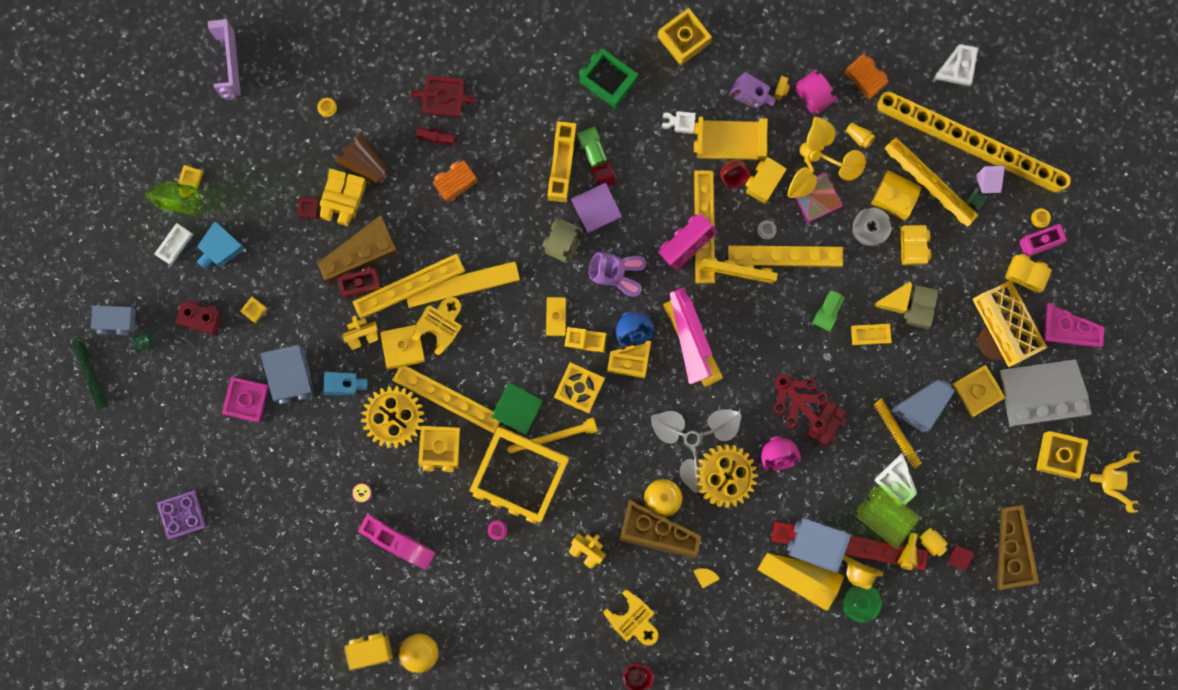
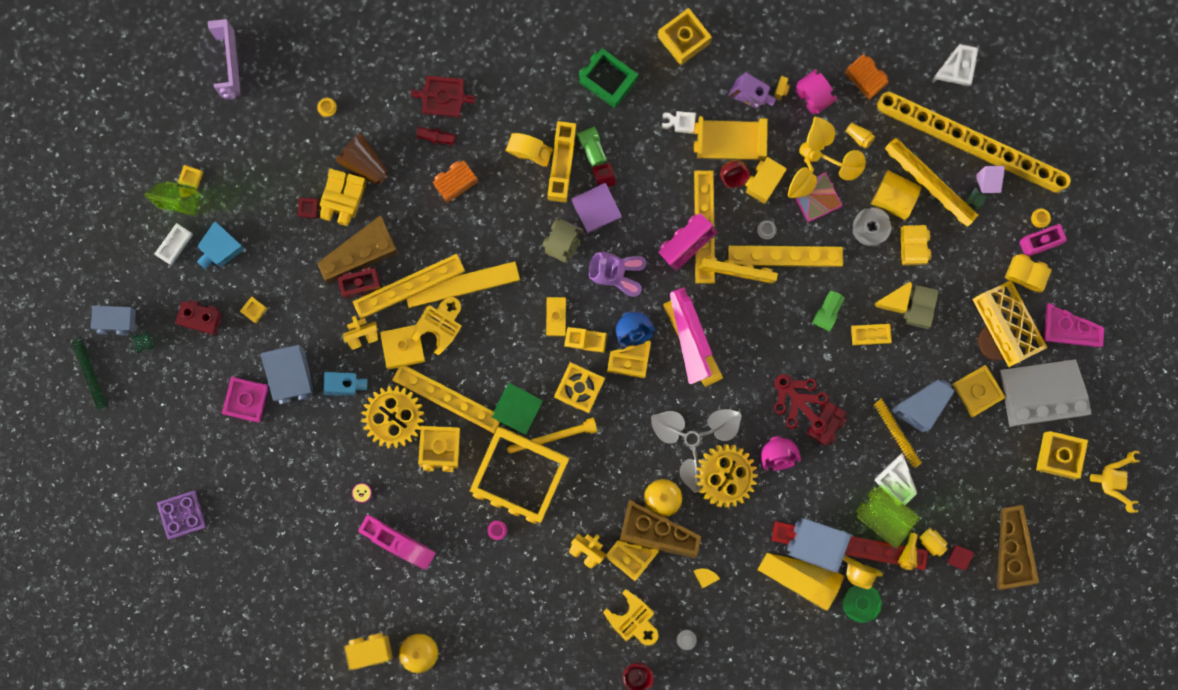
none -> yellow brick [506,133,553,167]
none -> yellow wing [605,541,659,581]
none -> light grey plate [677,630,697,650]

